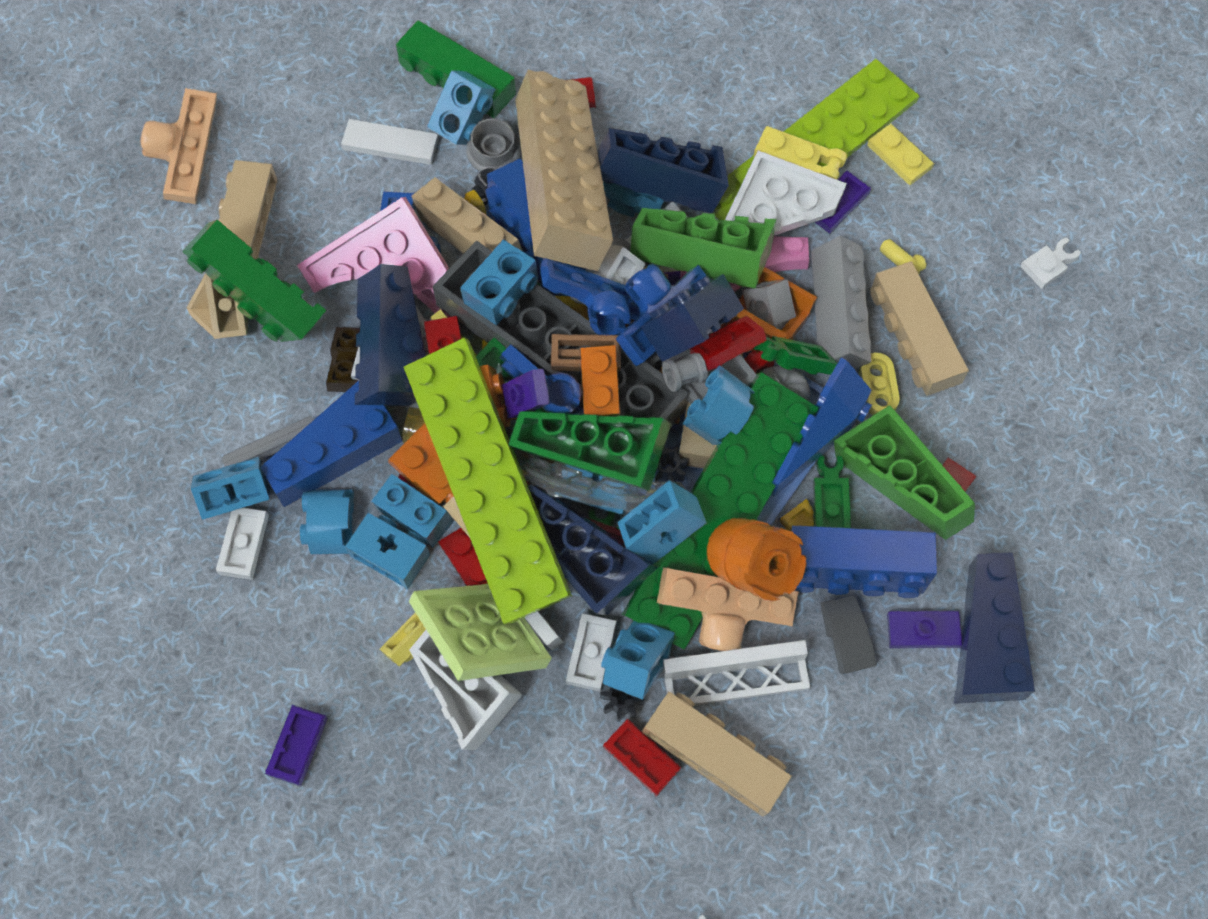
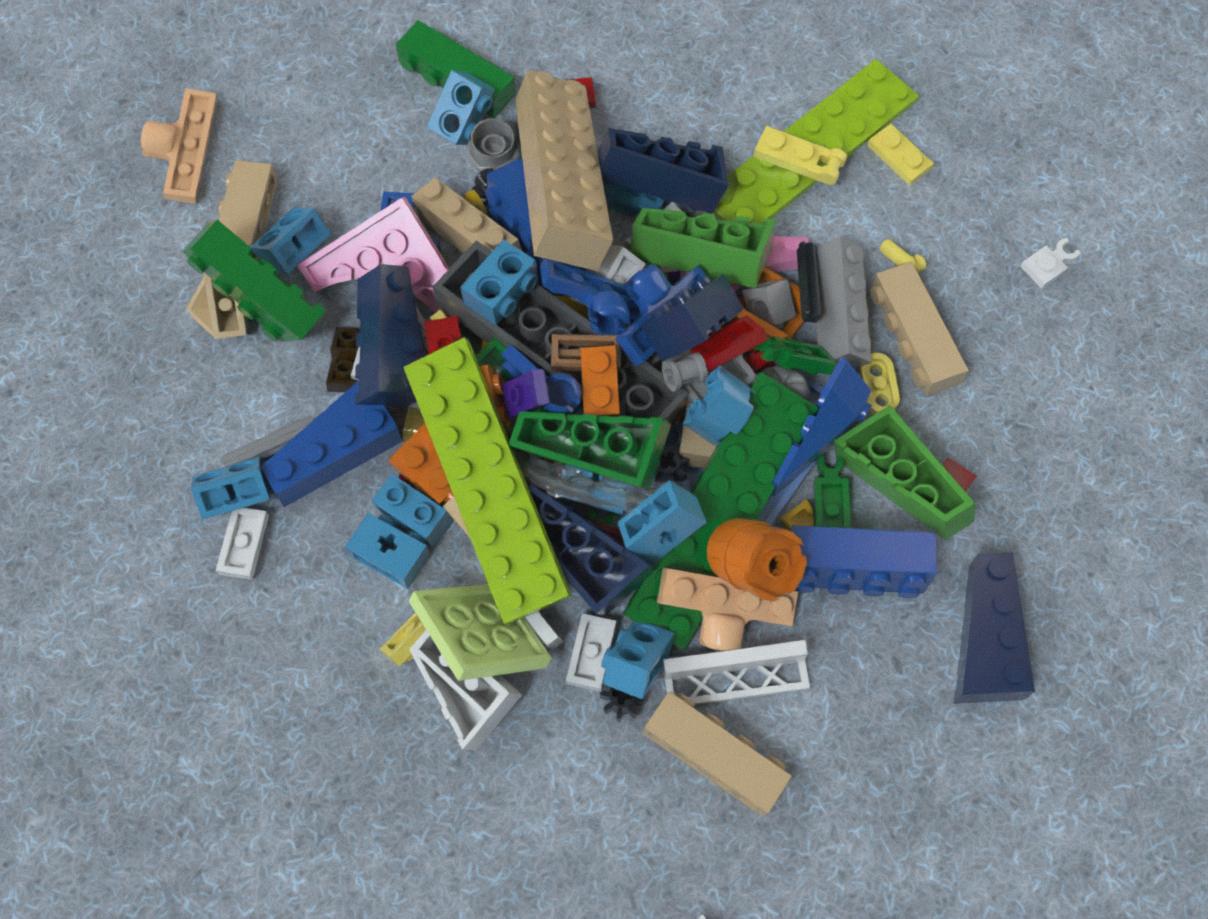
dark purple plate [264,705,328,787] -> none
dark azure cylinder [300,489,354,554] -> none
white tile [341,119,439,165] -> none
red plate [438,528,488,586] -> none
red plate [603,719,681,797] -> none
white plate [725,150,847,236] -> none
dark purple plate [815,170,871,234] -> none
dark grey slope [820,595,877,674] -> none
dark purple plate [887,611,962,648] -> none
none -> dark azure brick [251,207,331,275]
none -> black axle [797,241,821,323]

